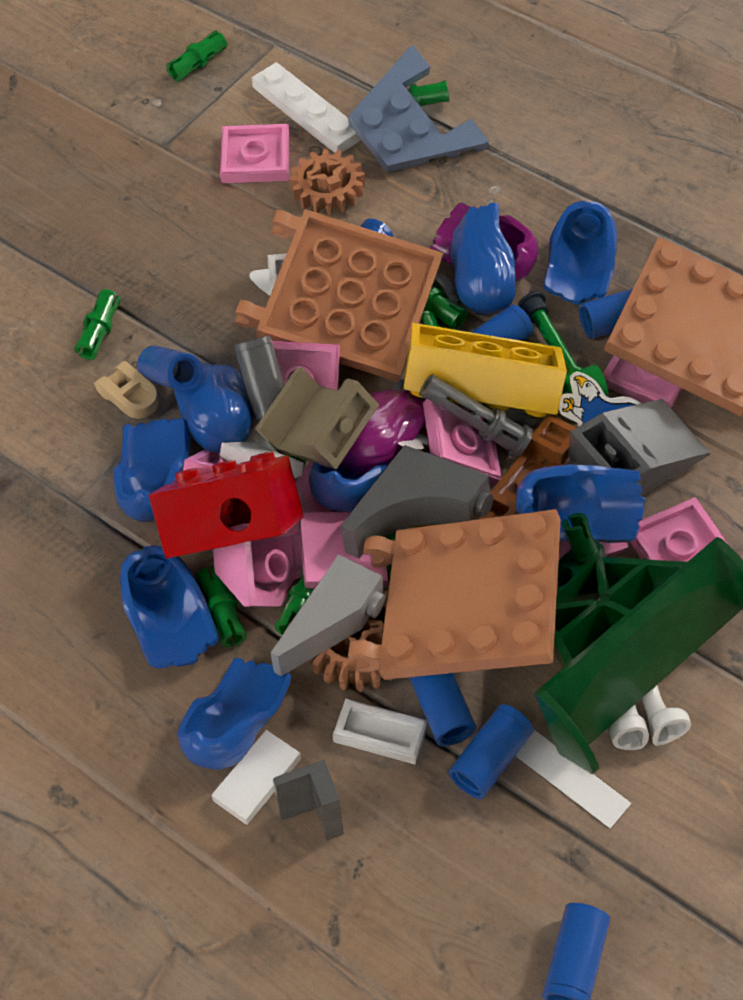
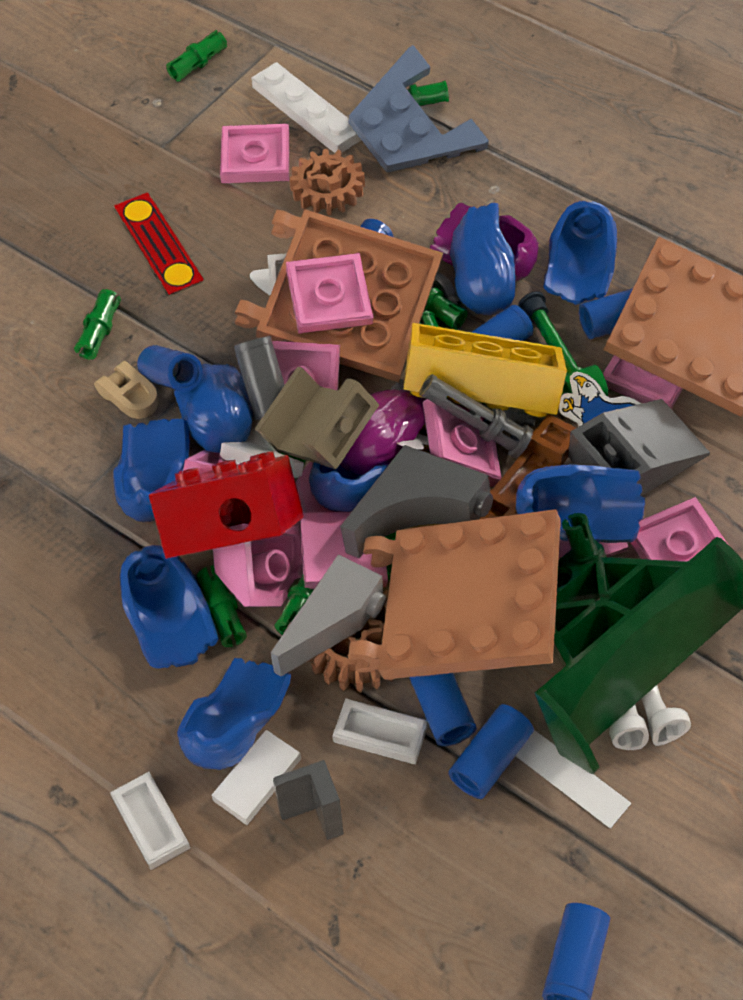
none -> white tile [110,772,190,870]
none -> sticker [114,192,204,295]
none -> bright pink tile [286,253,373,334]

